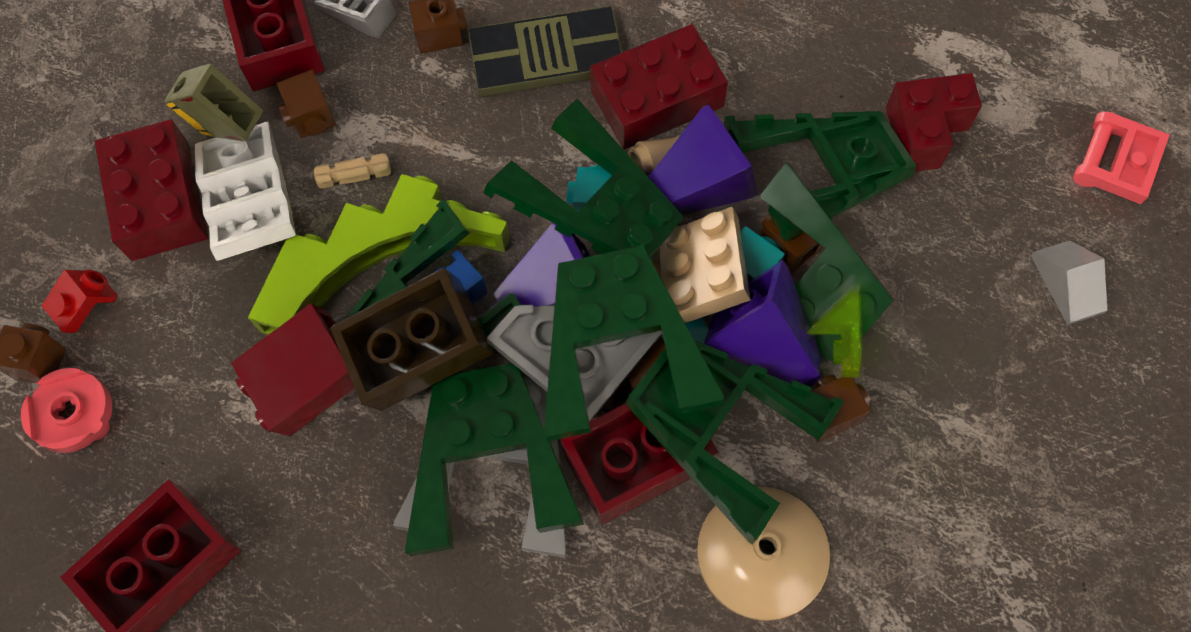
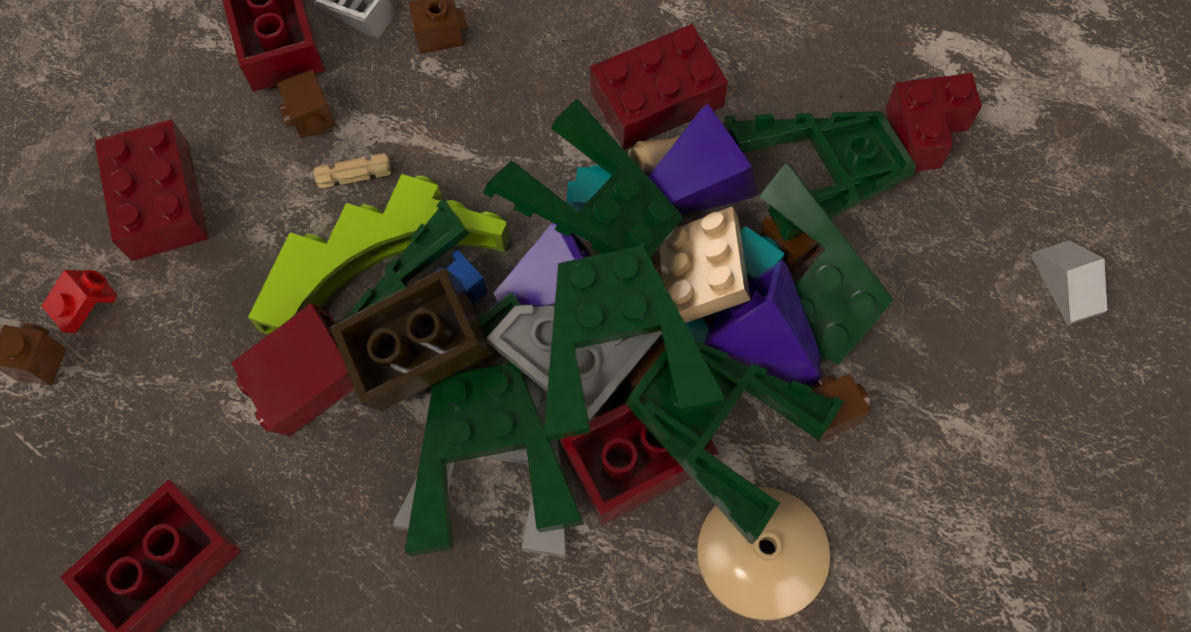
coral plate [21,368,113,453] -> none
olive torso [164,64,264,141] -> none
white slope [195,121,296,261] -> none
black tile [468,5,622,97] -> none
clear neon green slope [806,285,862,378] -> none
coral plate [1073,112,1170,204] -> none

